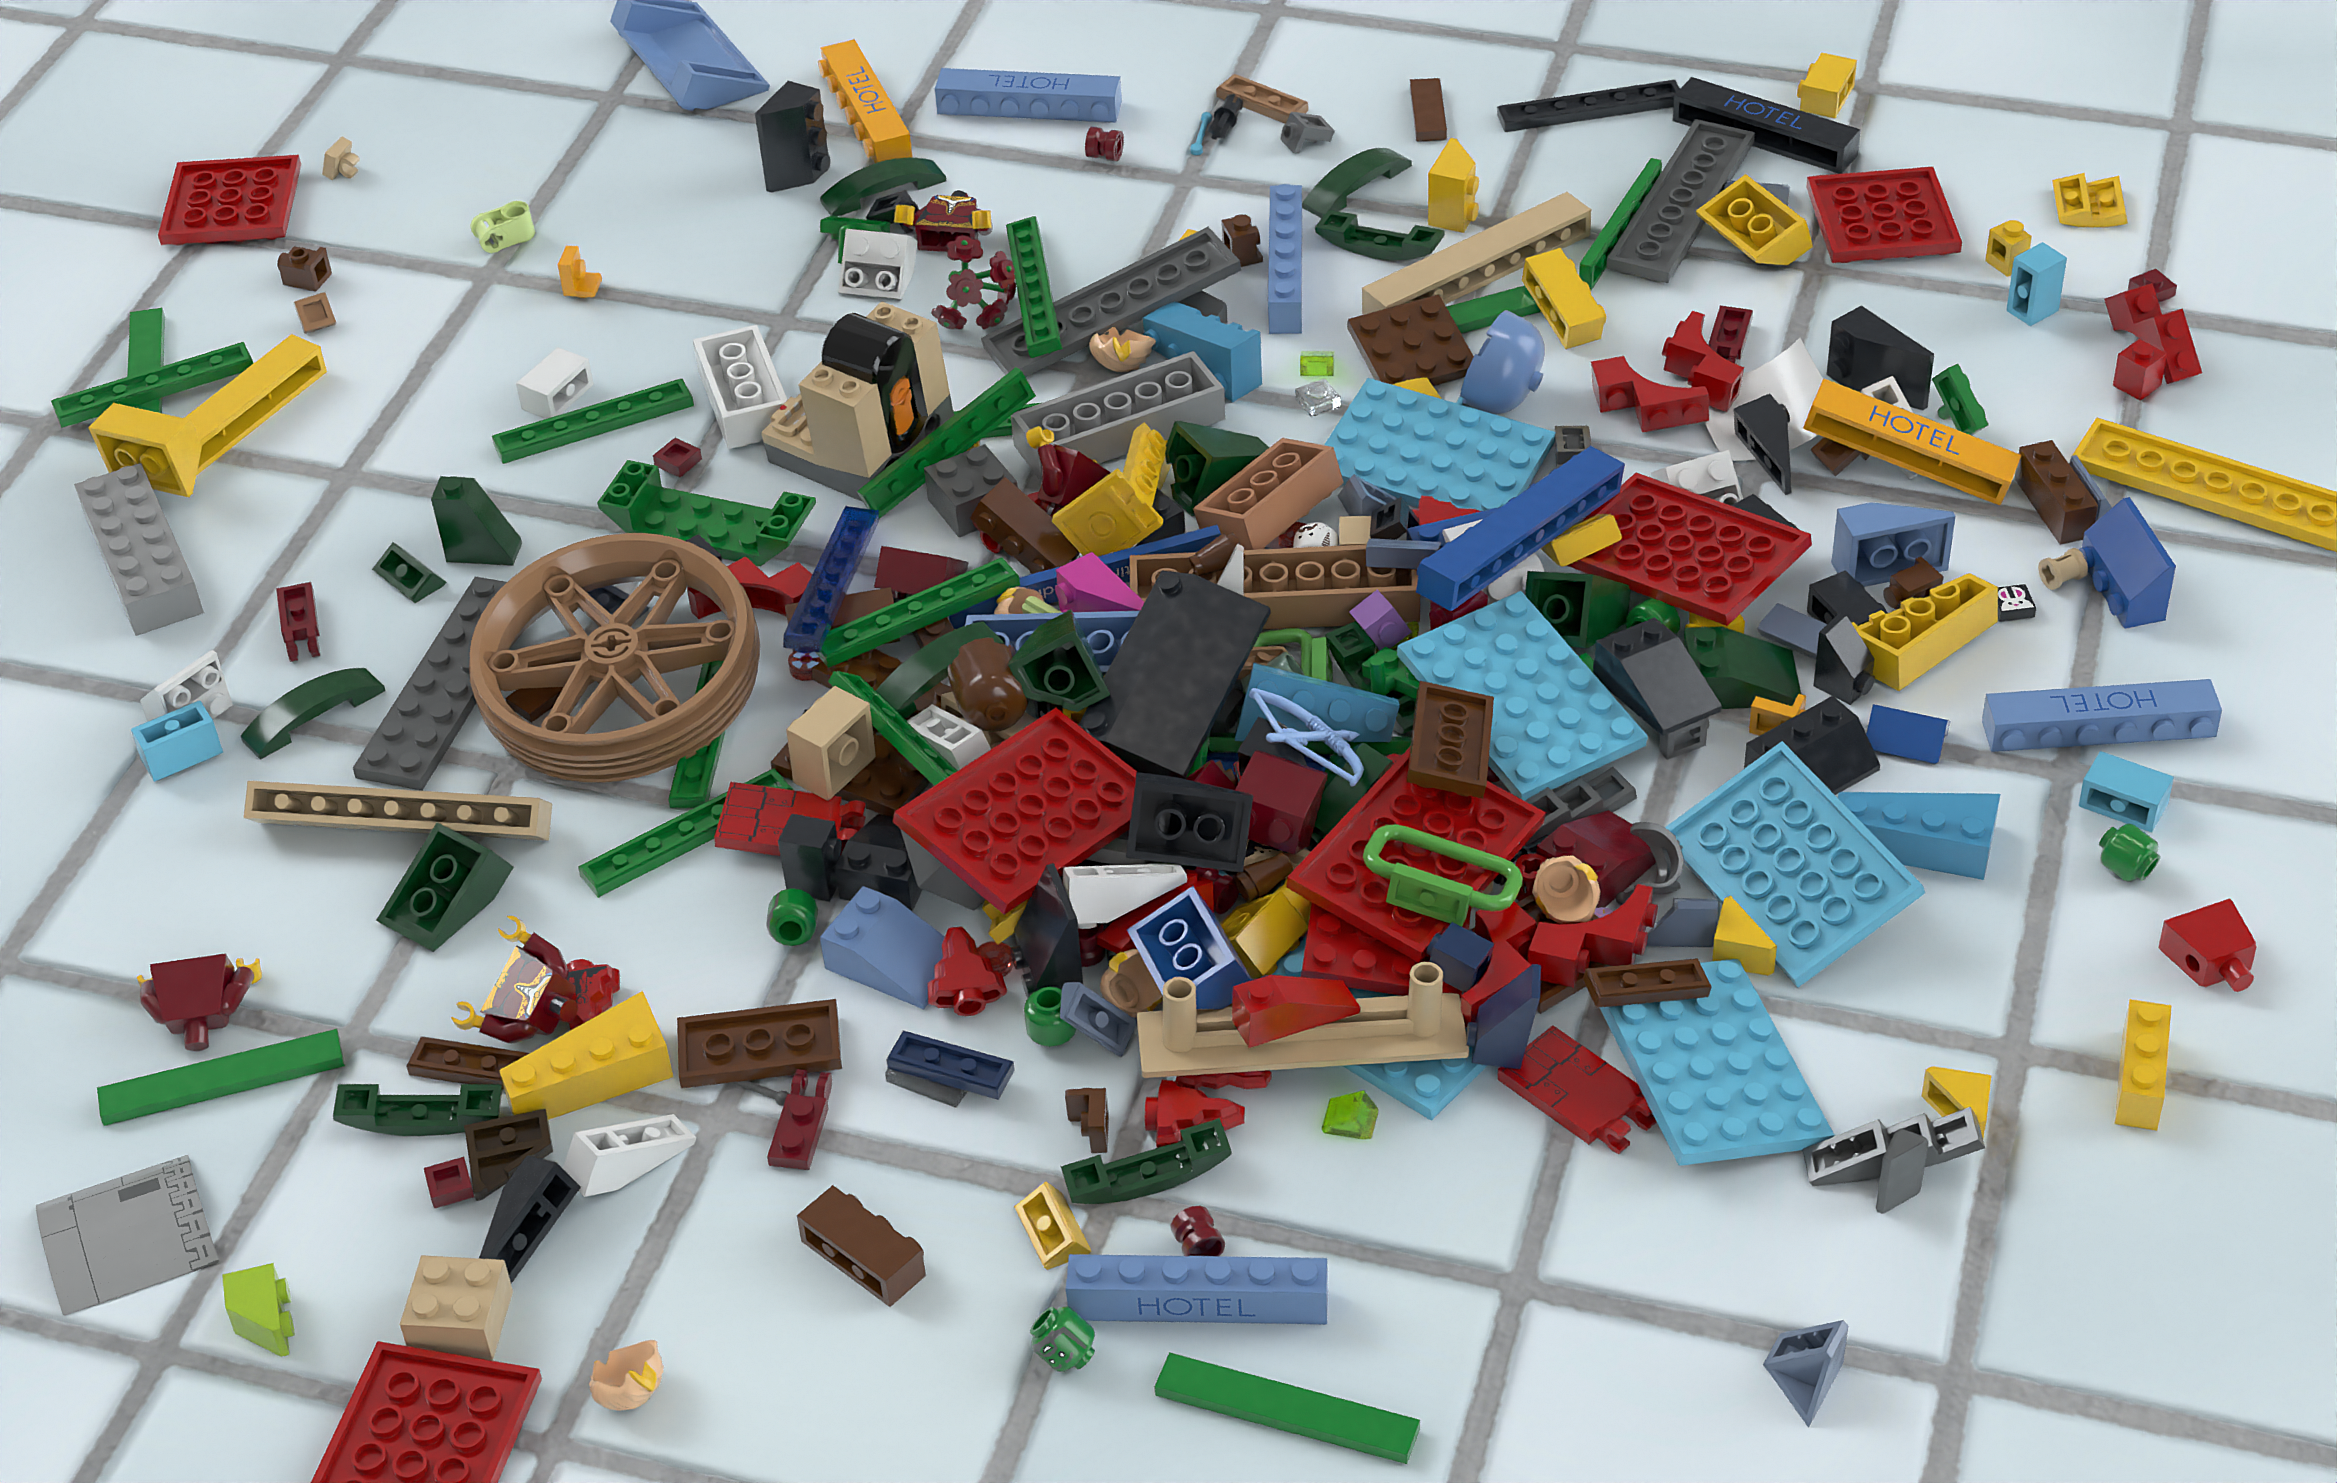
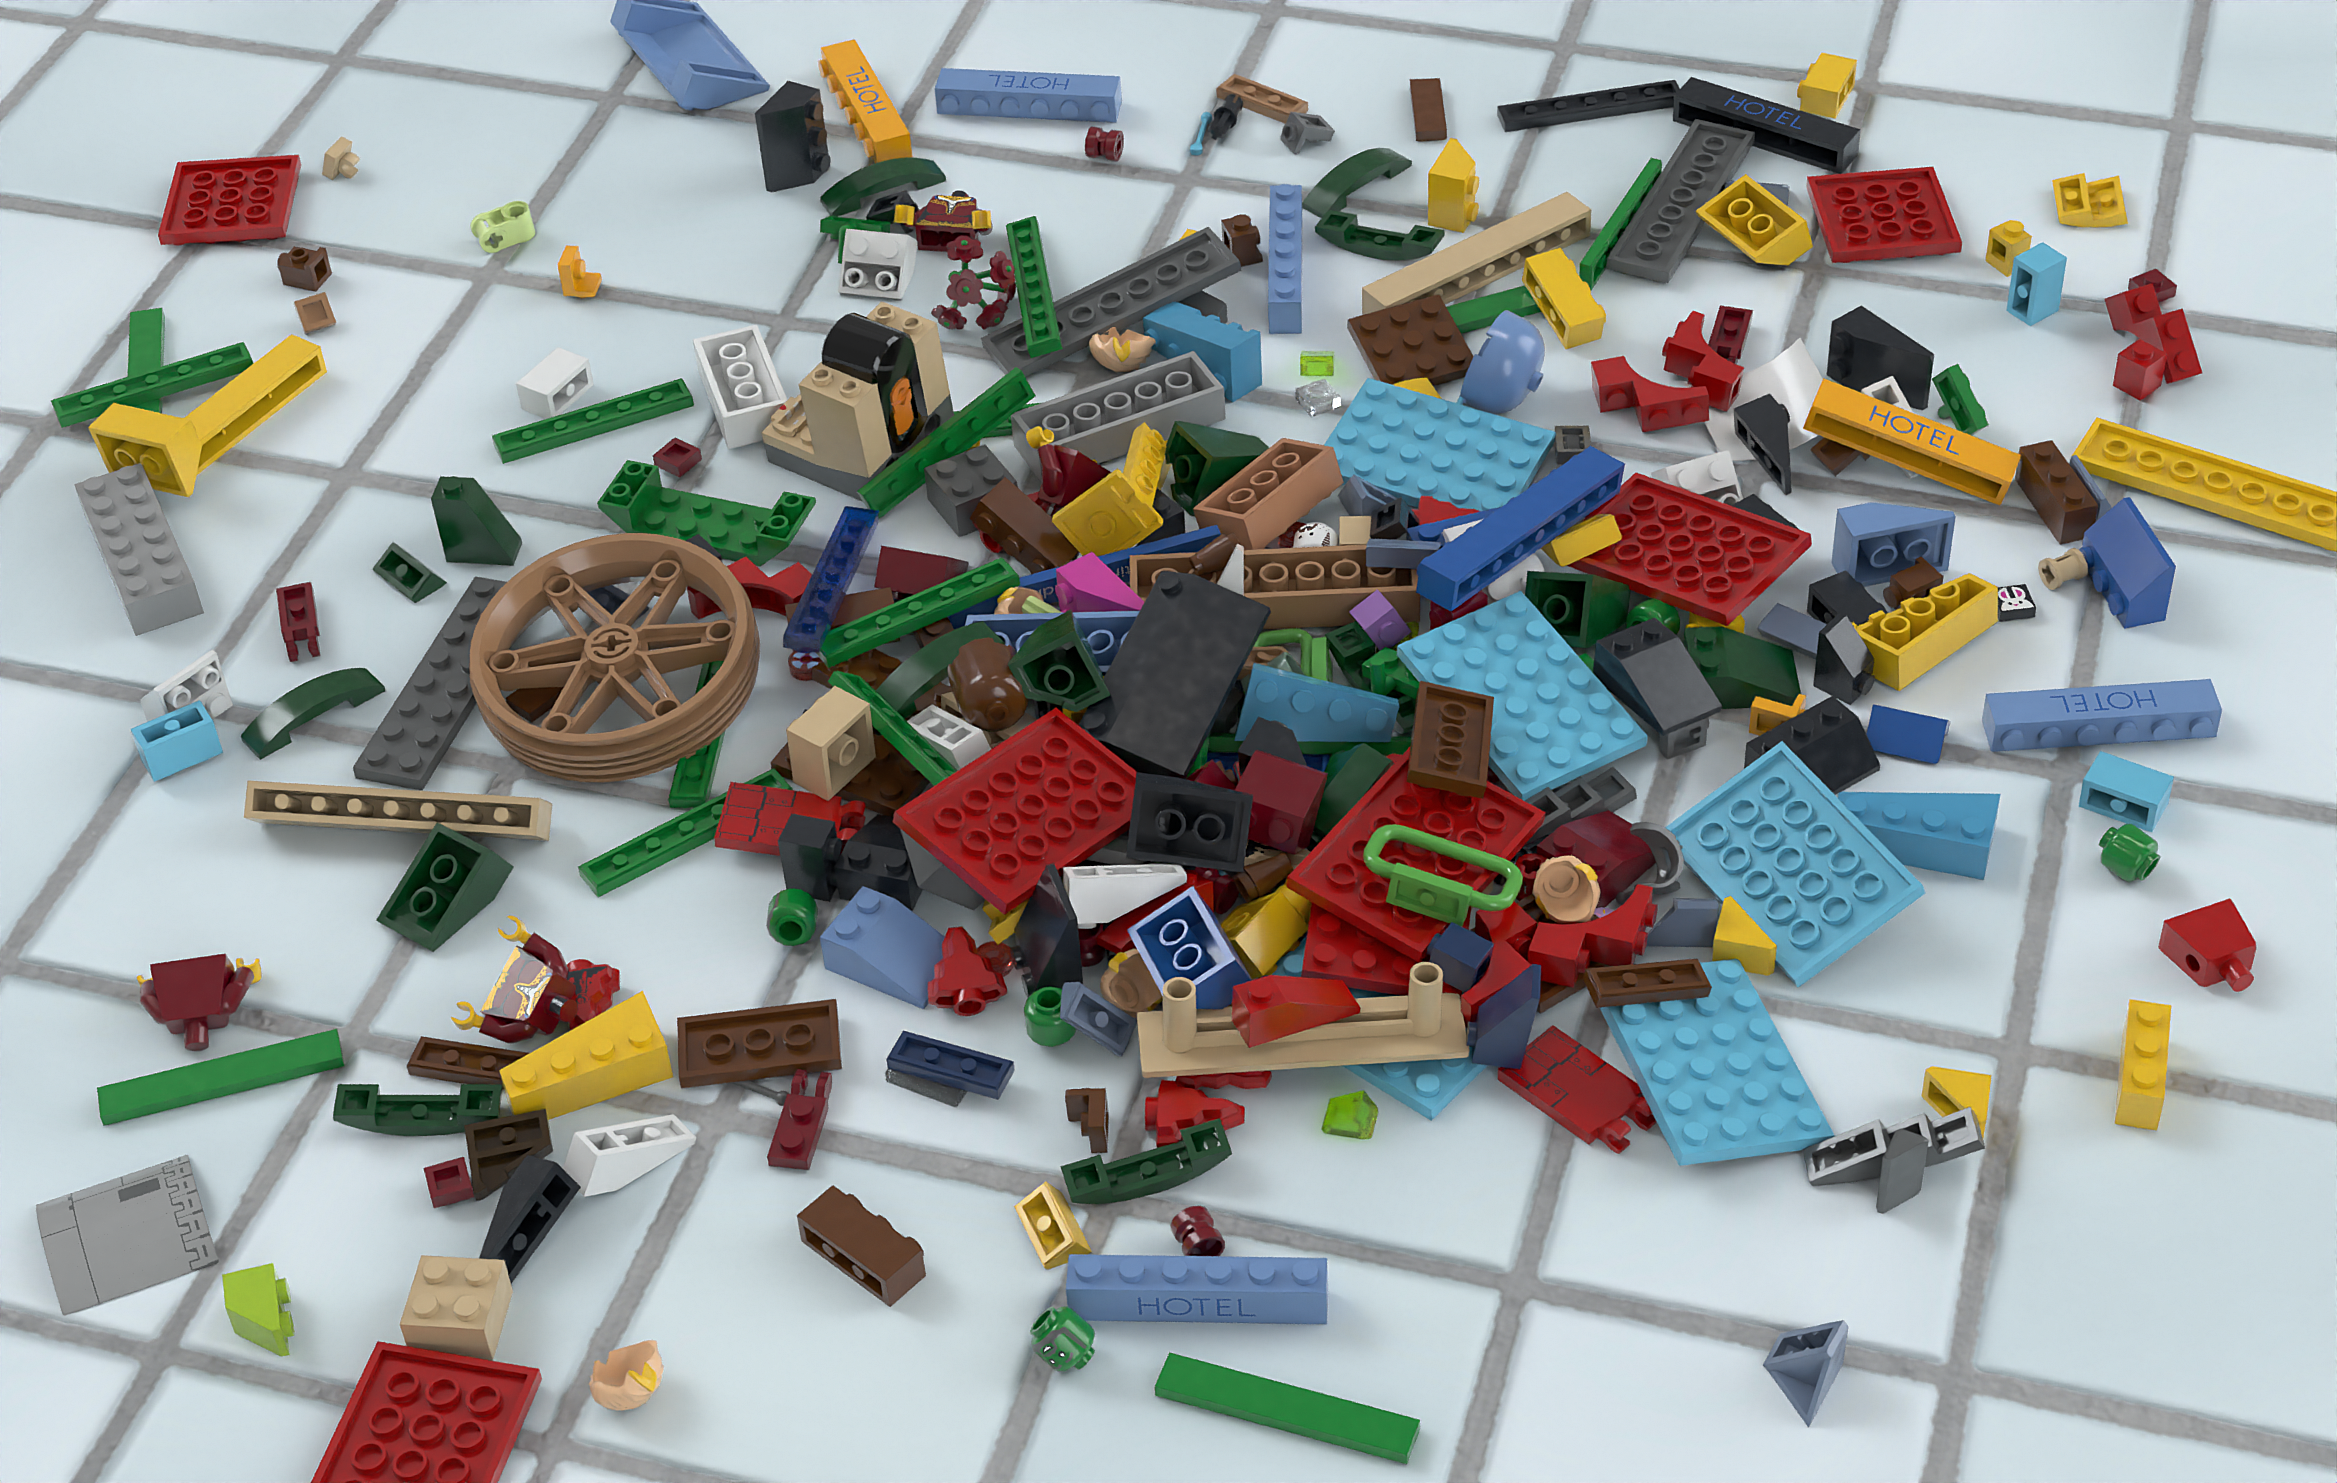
light blue piece [1249,688,1364,787] -> none

